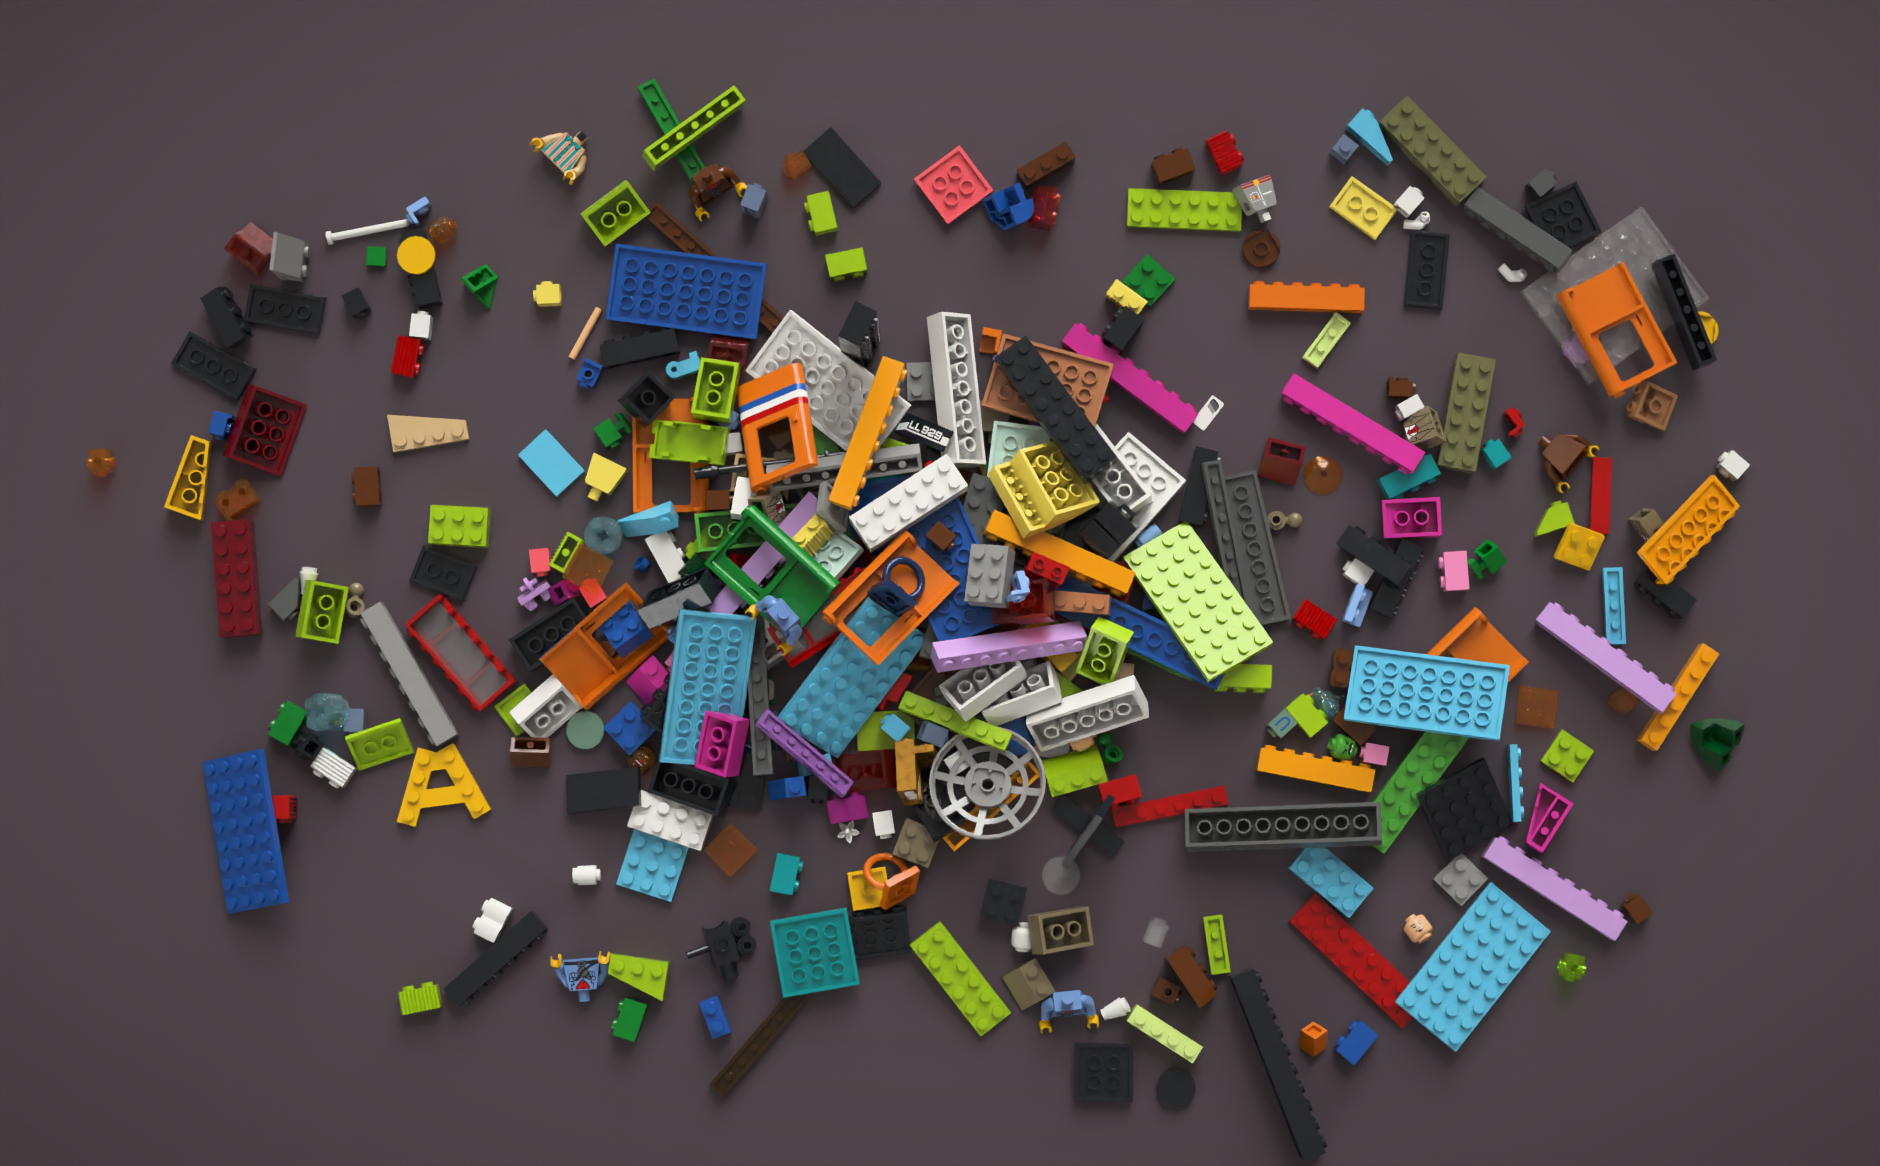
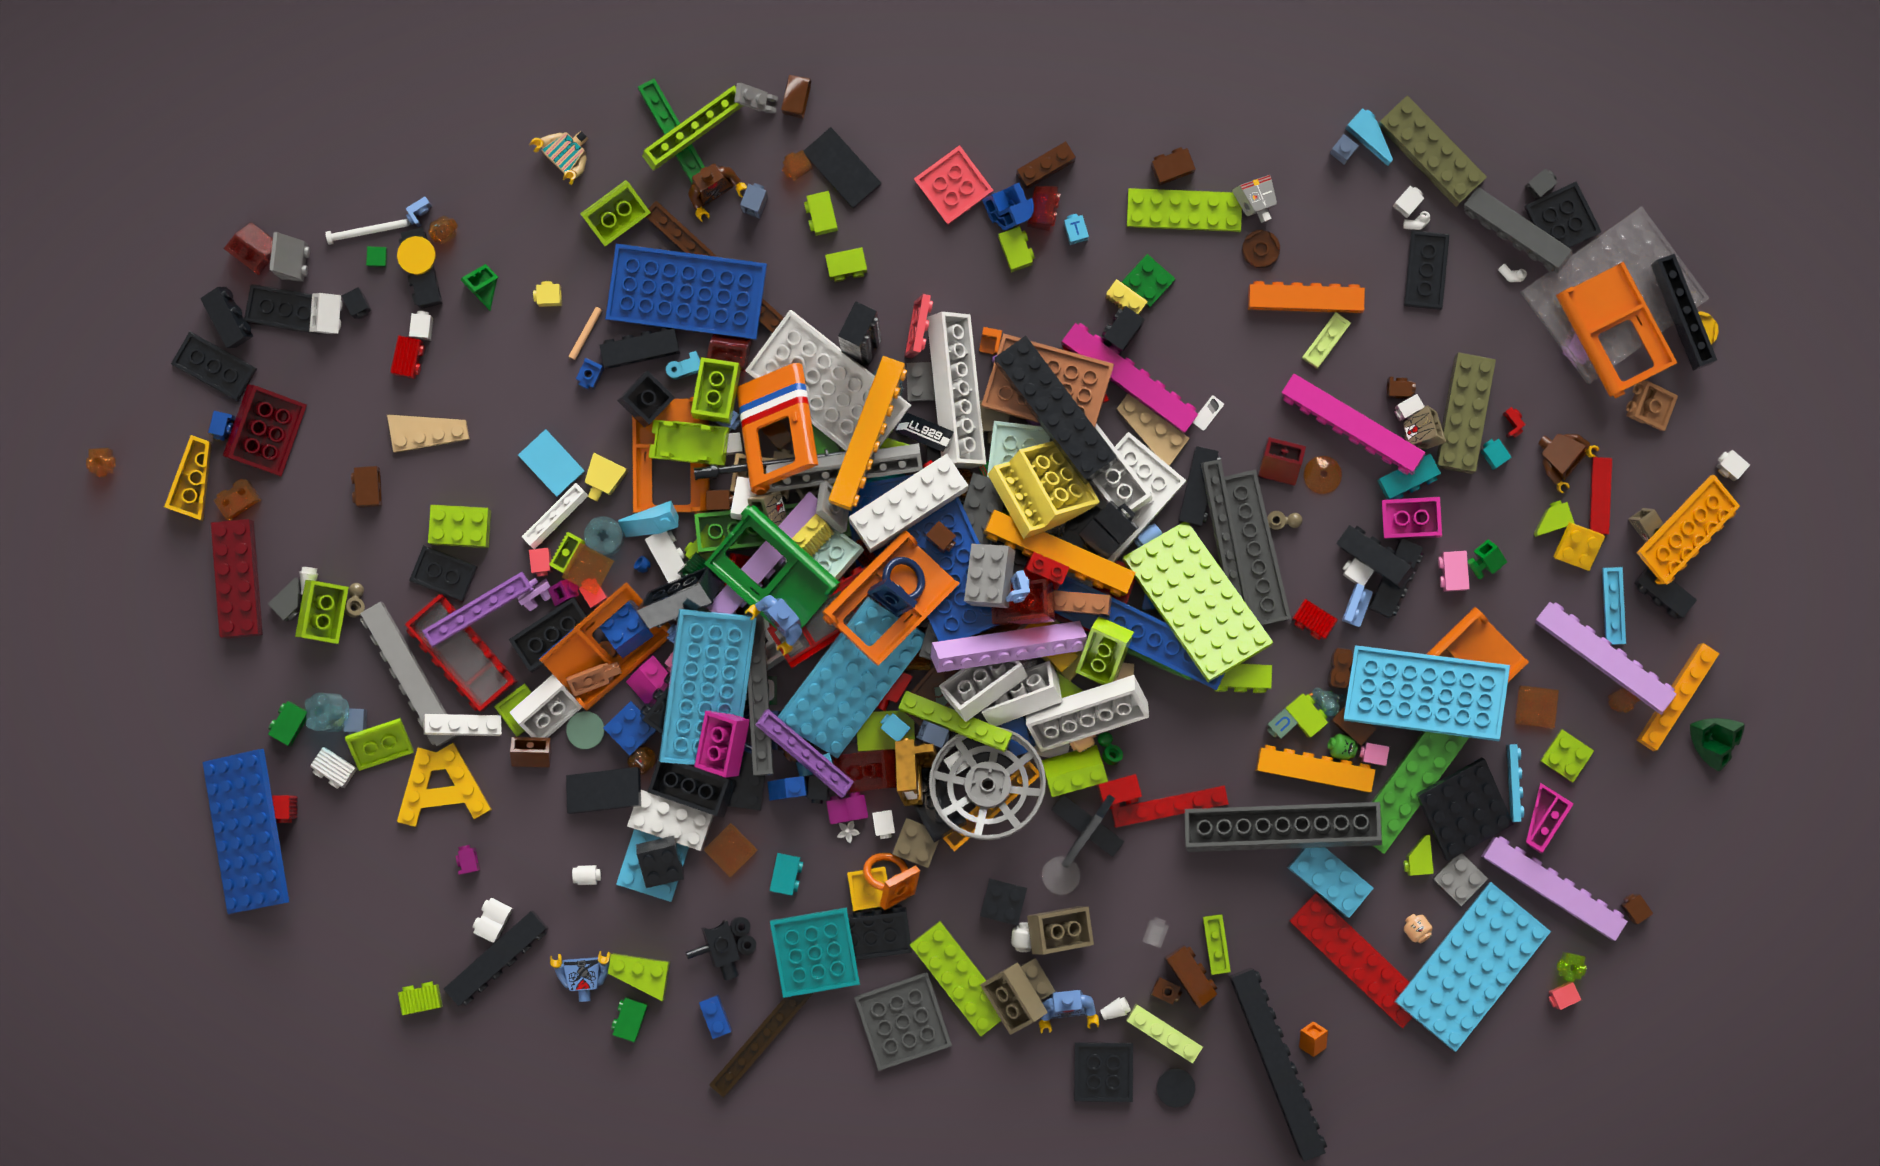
black brick [291,731,324,761] -> none
green brick [593,411,632,449] -> none
red brick [1205,130,1244,177] -> none
light yellow tile [1329,176,1398,240] -> none
blue brick [1334,1020,1379,1065] -> none
none -> white brick [309,293,343,334]
none -> medium lavender tile [422,572,533,648]
none -> white plate [423,714,501,736]
none -> magenta brick [456,845,480,875]
none -> white plate [522,483,589,549]
none -> nougat hinge [566,662,622,696]
none -> black brick [636,835,684,888]
none -> light grey hinge [734,83,778,113]
none -> reddish brown piece [781,75,811,119]
none -> dark grey plate [854,972,952,1071]
none -> coral plate [904,294,933,359]
none -> dark tan brick [980,962,1048,1035]
none -> lime brick [998,226,1035,273]
none -> medium azure brick [1064,214,1089,245]
none -> tan wing [1116,394,1190,466]
none -> lime slope [1403,835,1434,876]
none -> coral brick [1548,981,1581,1010]

